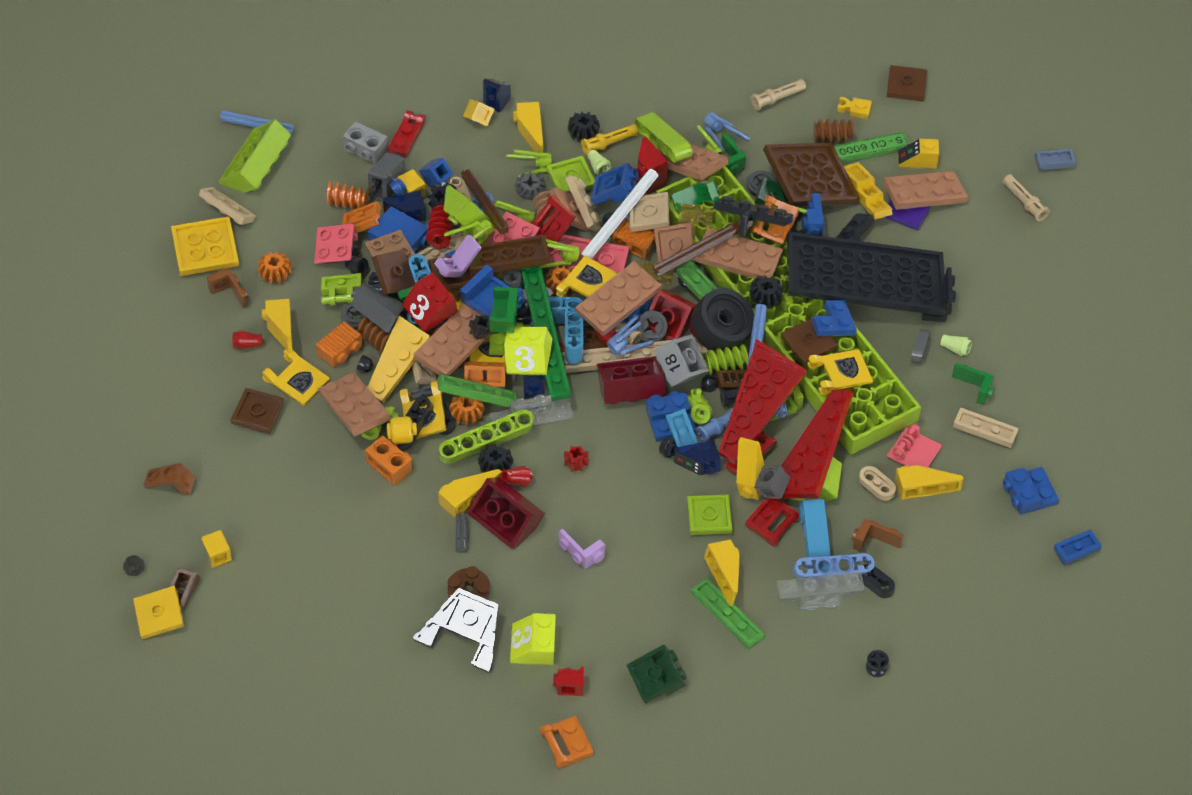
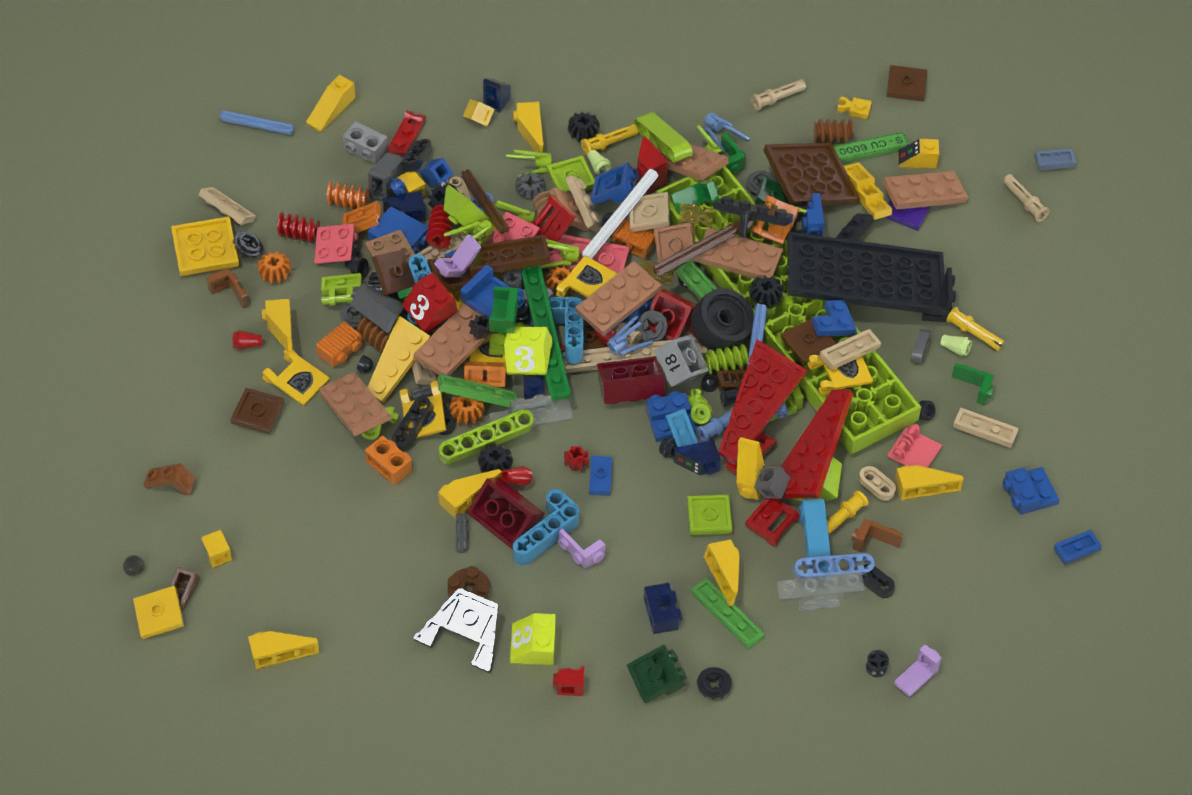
lime slope [218,119,291,193] -> none
yellow head [387,416,417,444] -> none
orange plate [539,715,594,768] -> none
none -> black gear [233,231,263,259]
none -> yellow slope [248,631,320,669]
none -> red piece [277,212,320,244]
none -> yellow slope [306,74,356,133]
none -> black beam [402,139,432,172]
none -> dark azure beam [513,489,579,565]
none -> blue plate [589,456,612,496]
none -> clear blue brick [643,583,682,634]
none -> black gear [697,667,732,700]
none -> tan plate [820,329,881,370]
none -> yellow pin [827,490,869,535]
none -> lavender bracket [894,644,942,697]
none -> black tile [918,400,936,421]
none -> yellow pin [946,307,1004,351]

